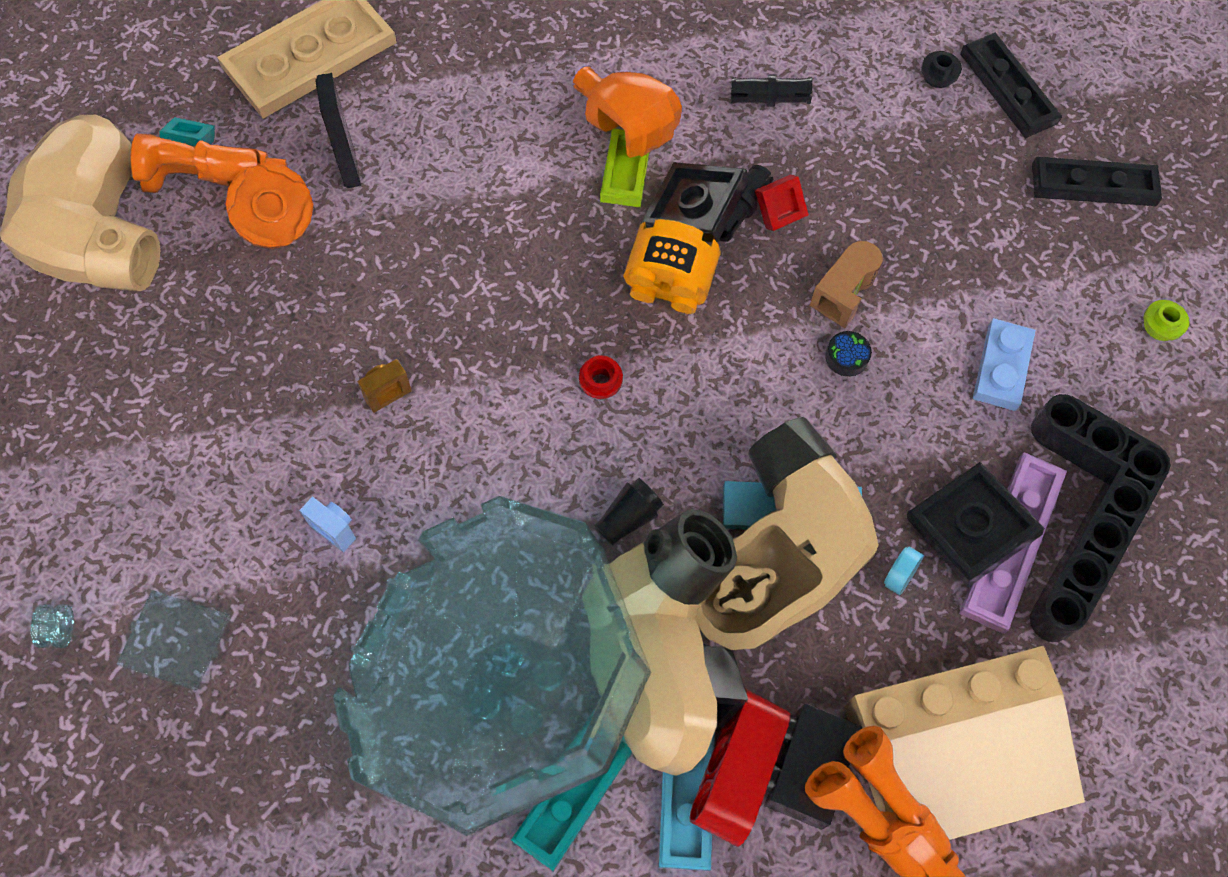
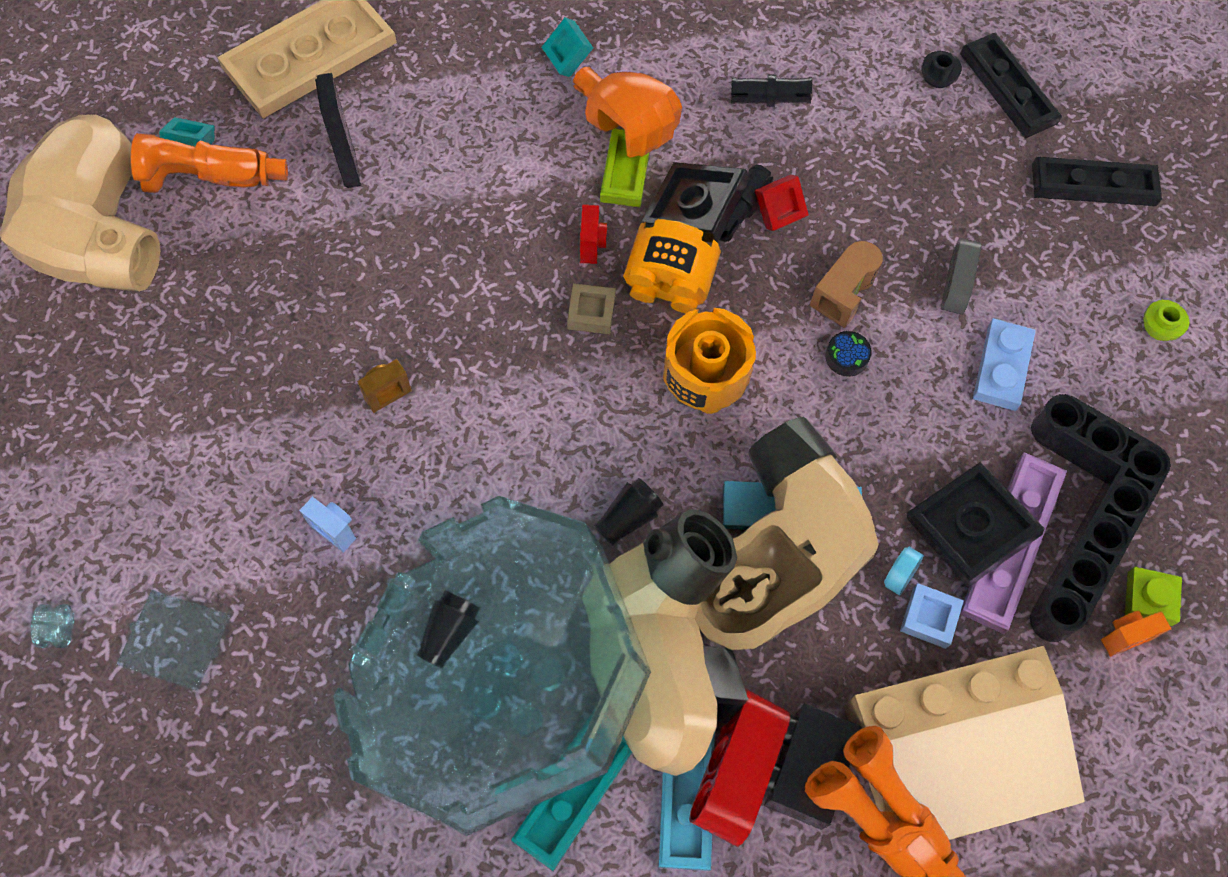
orange tile [225,162,313,249] -> none
red plate [579,355,623,399] -> none
none -> black cone [416,590,480,669]
none -> teal plate [541,17,593,77]
none -> dark tan plate [567,283,616,334]
none -> red plate [580,205,607,264]
none -> light orange brick [663,308,756,414]
none -> light blue plate [900,583,964,649]
none -> dark grey beam [941,238,982,315]
none -> orange plate [1101,611,1171,657]
none -> lime plate [1125,567,1182,626]

